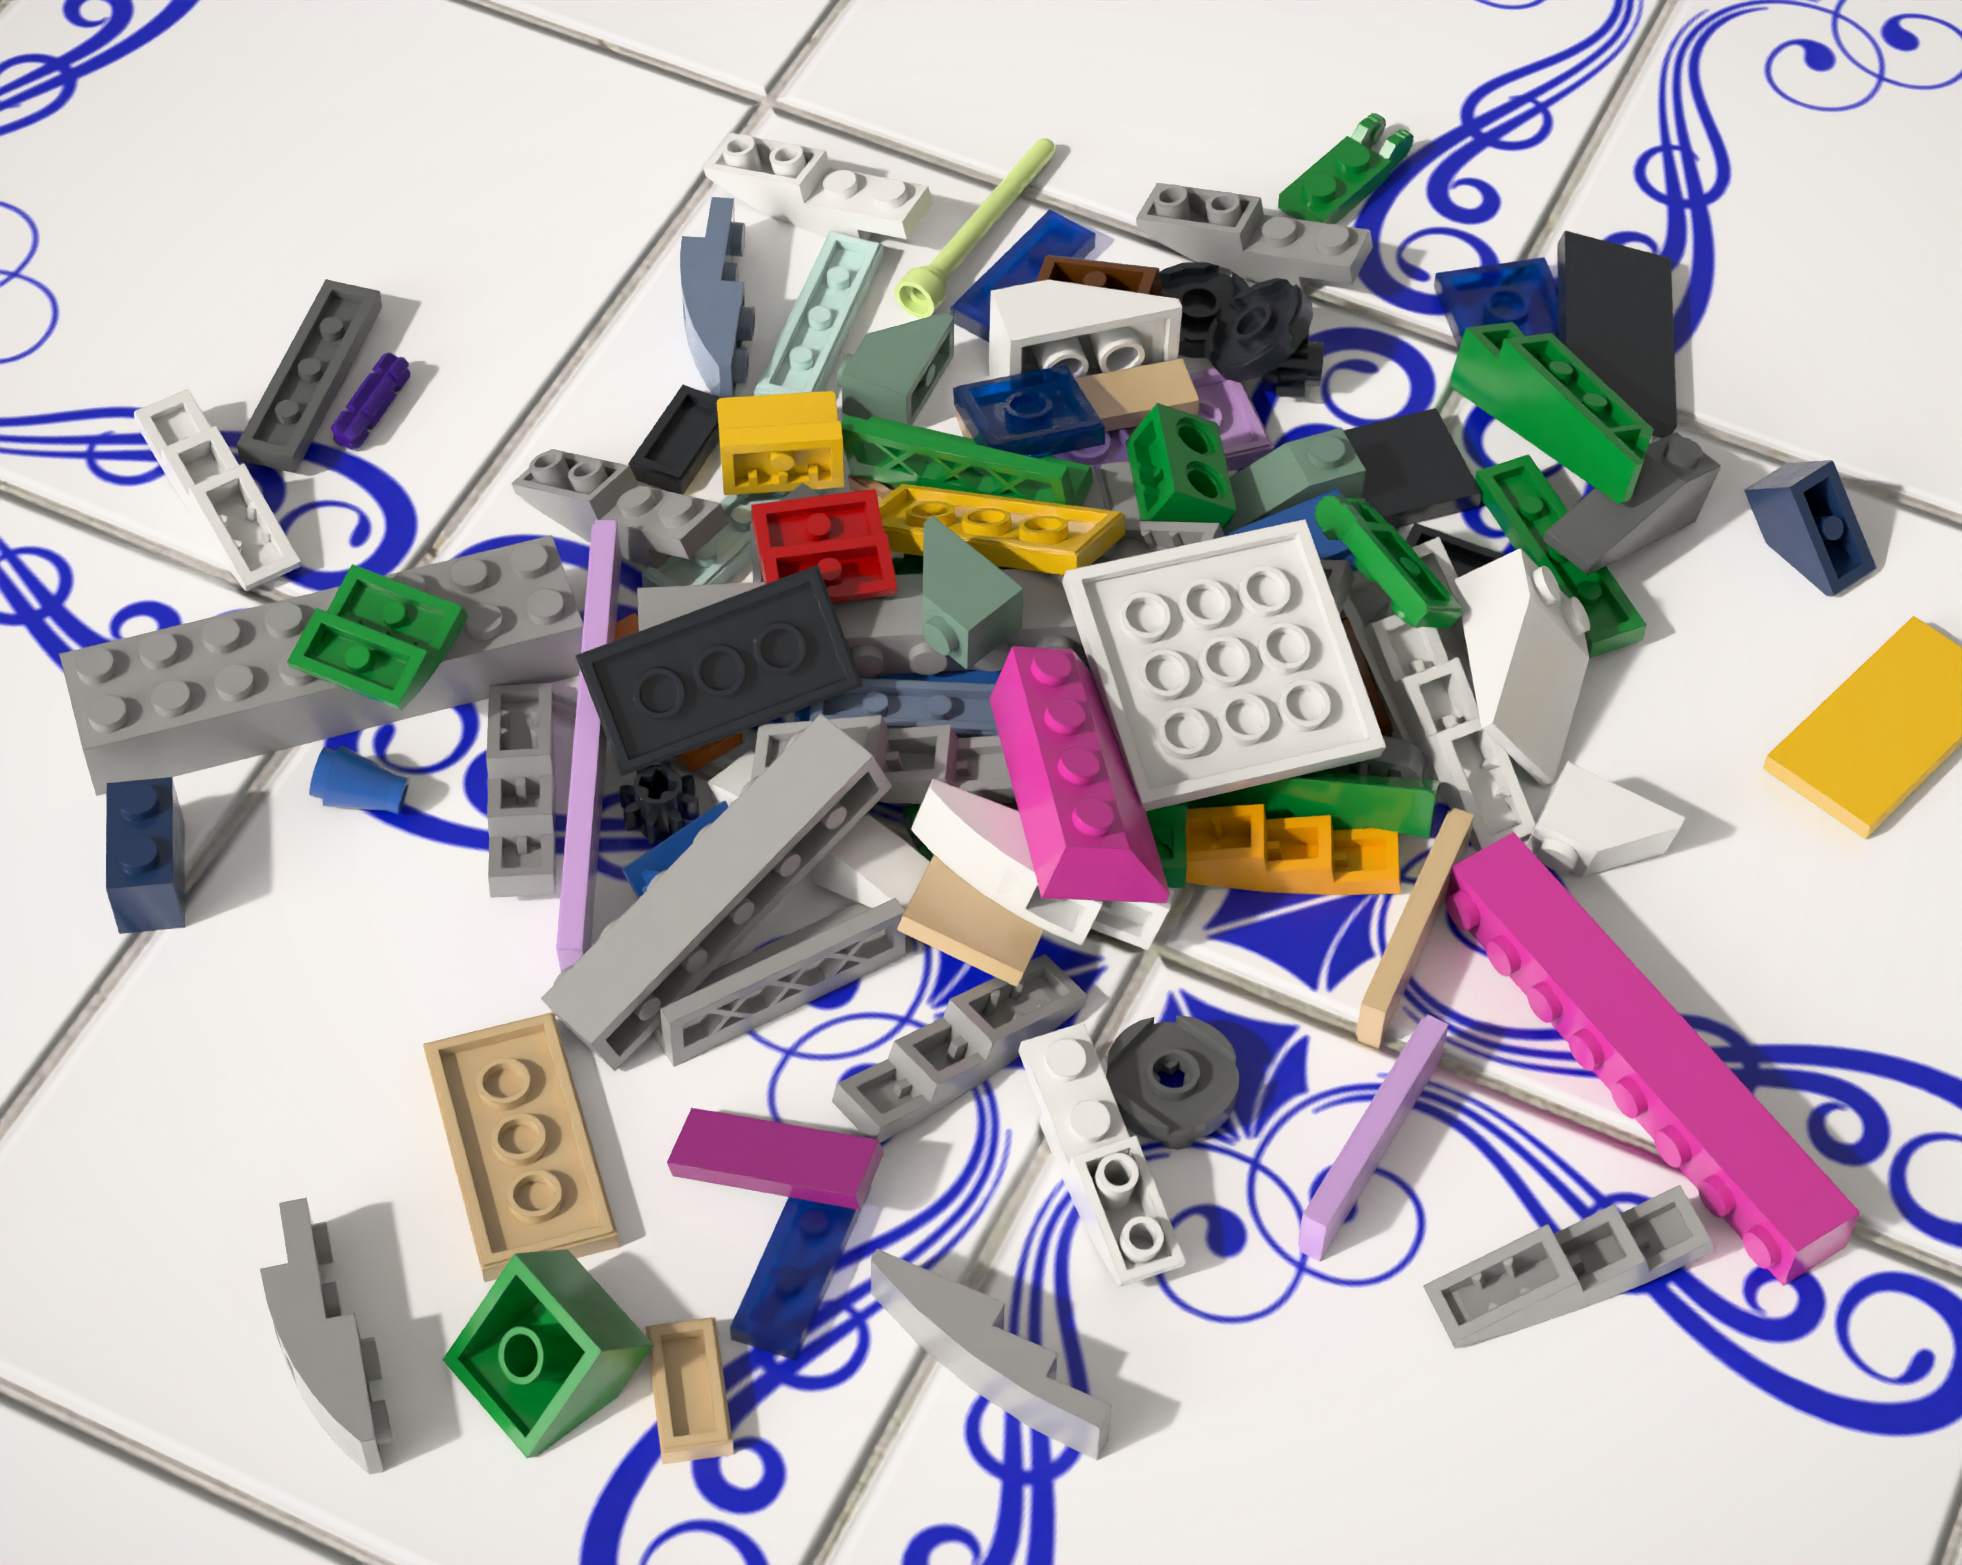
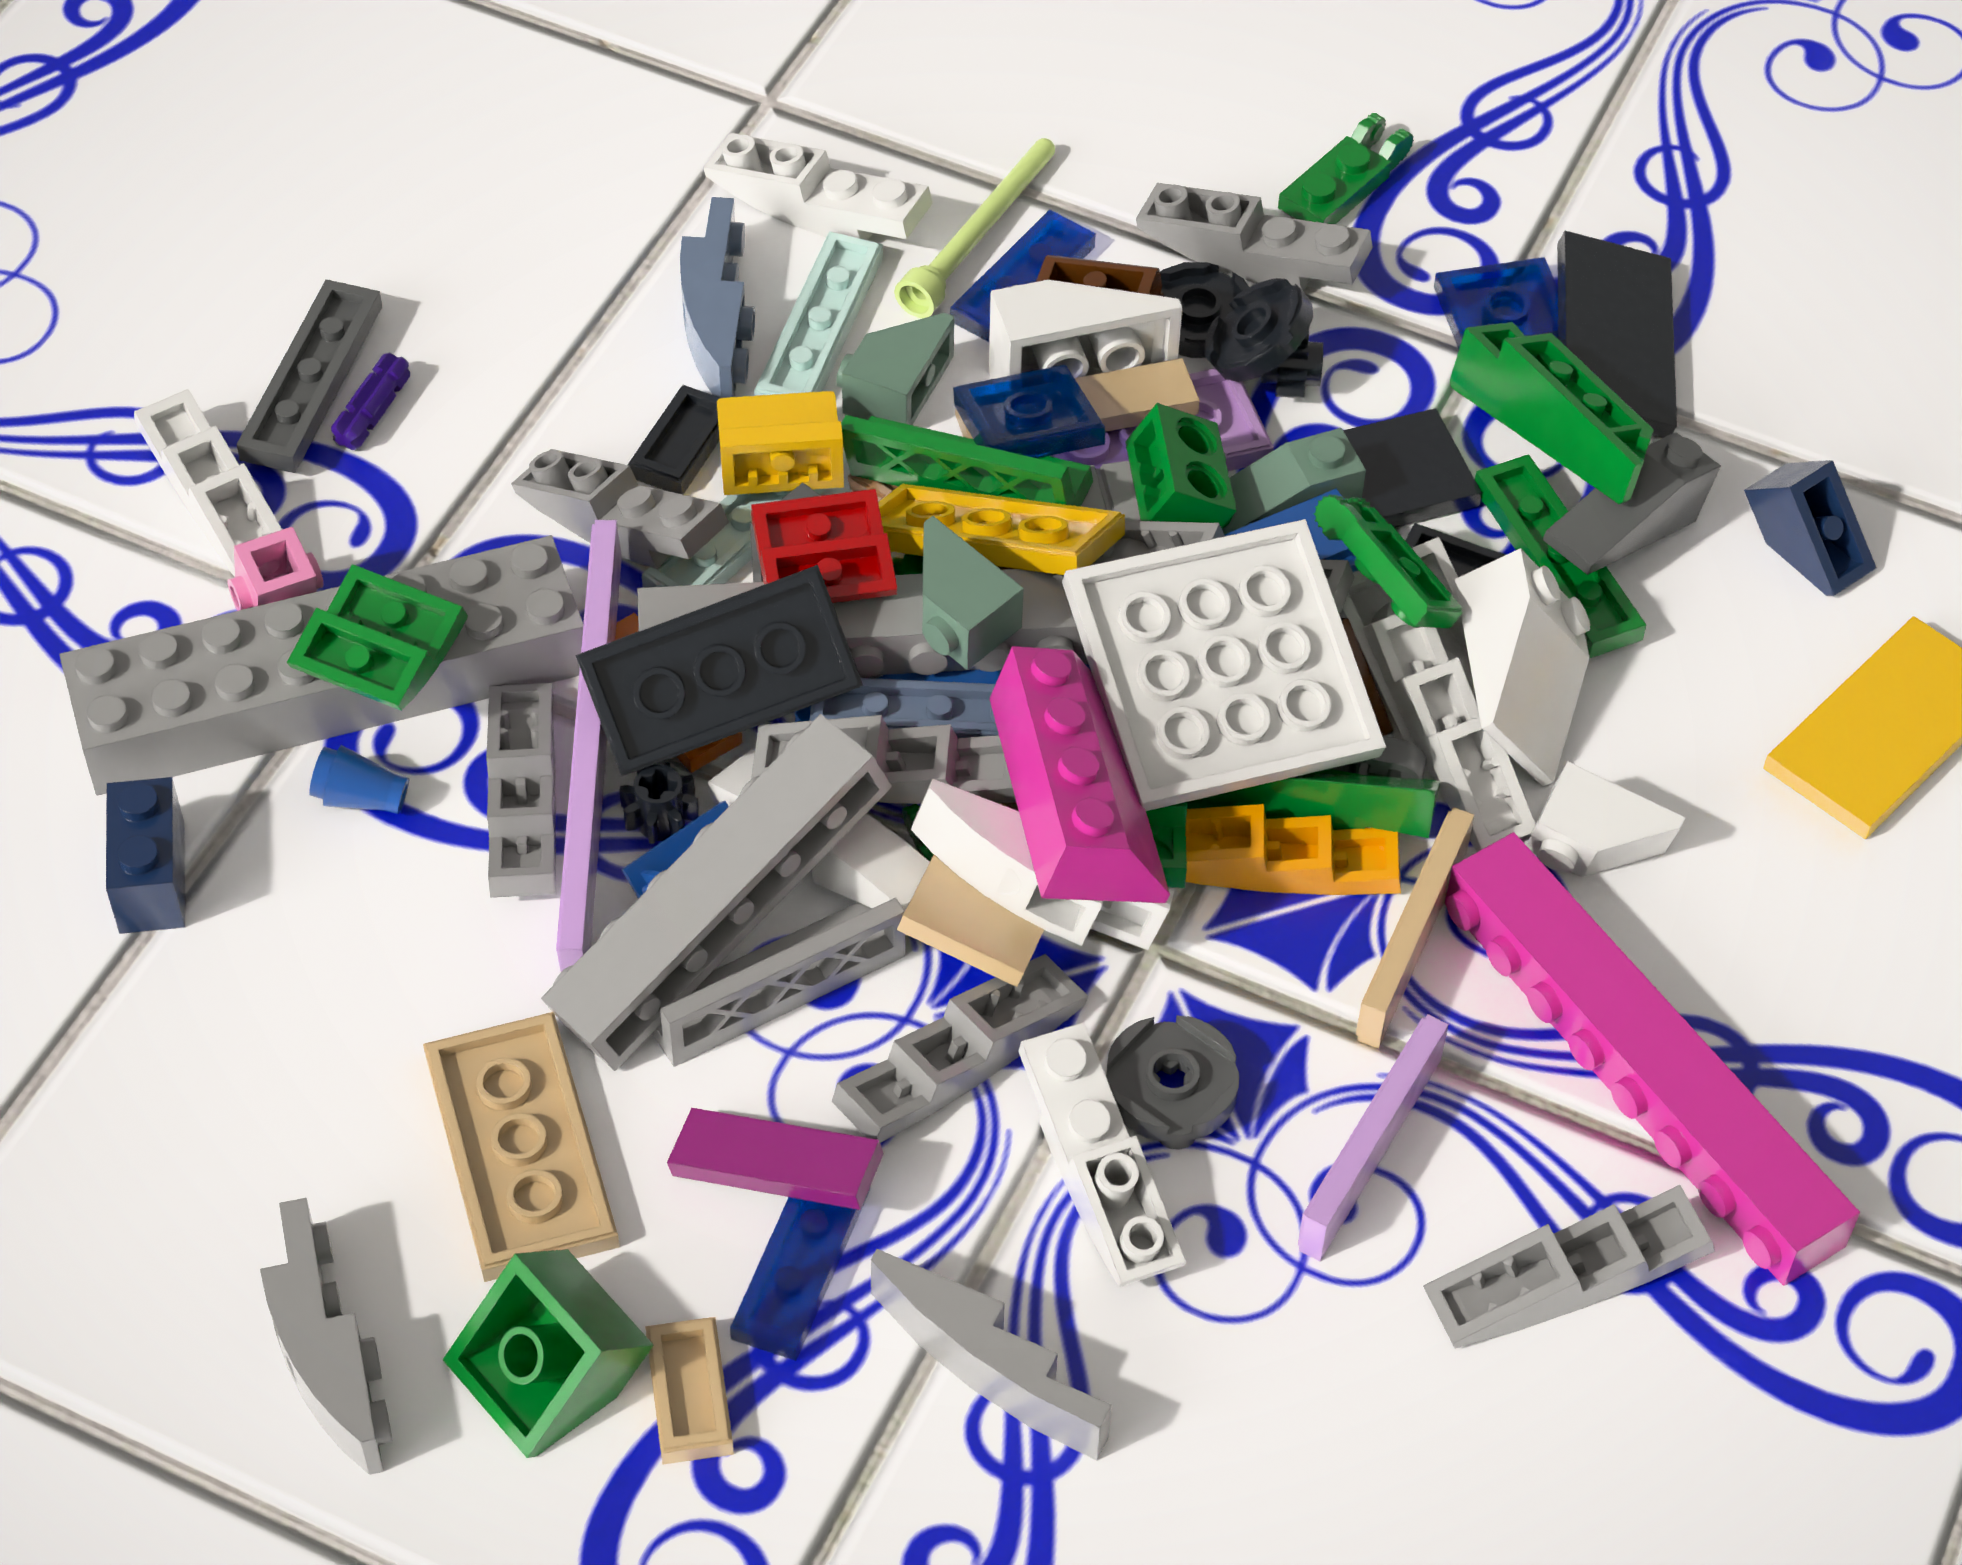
none -> bright pink brick [228,526,324,611]

